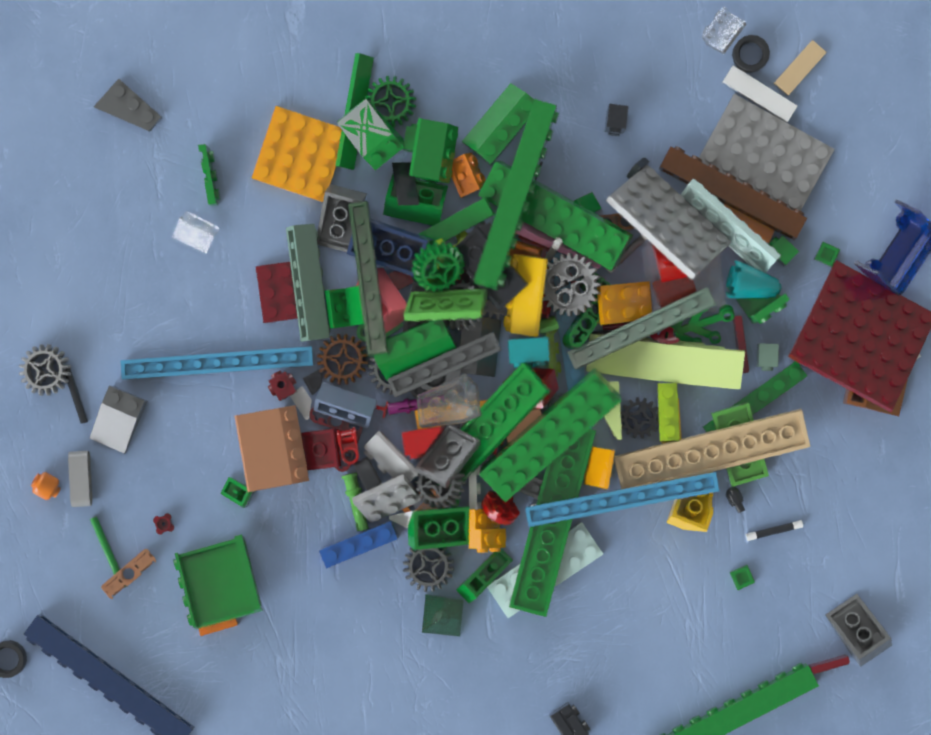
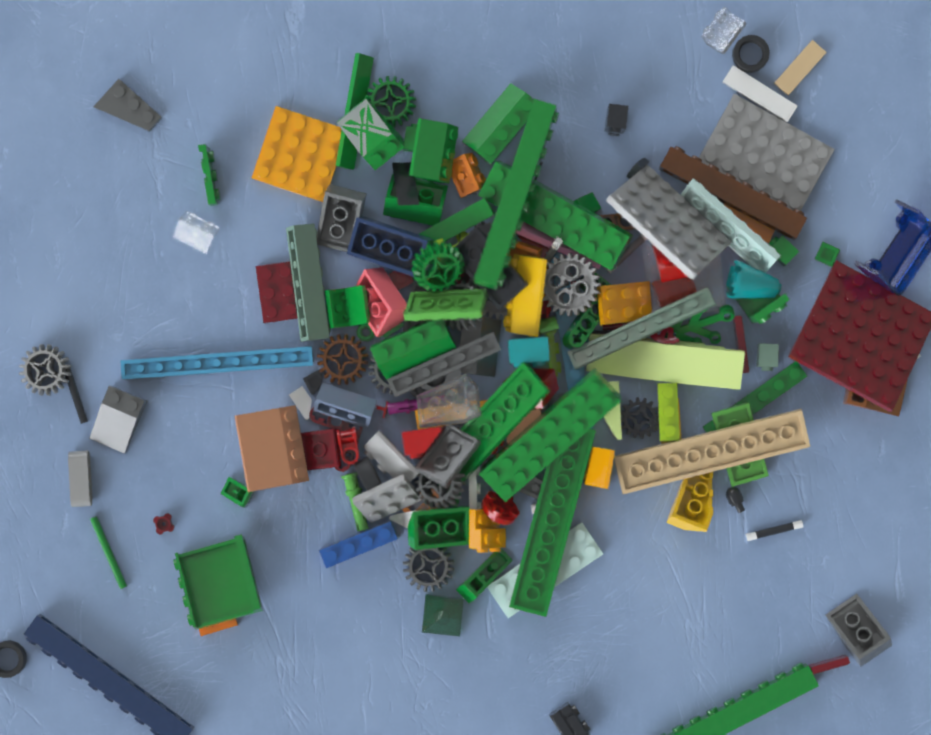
orange head [31,472,61,500] -> none
nougat piece [101,549,156,599] -> none
dark red brick [268,370,298,401] -> none
dark green tile [348,201,388,356] -> none
dark azure plate [525,472,719,527] -> none
green tile [729,565,755,590] -> none

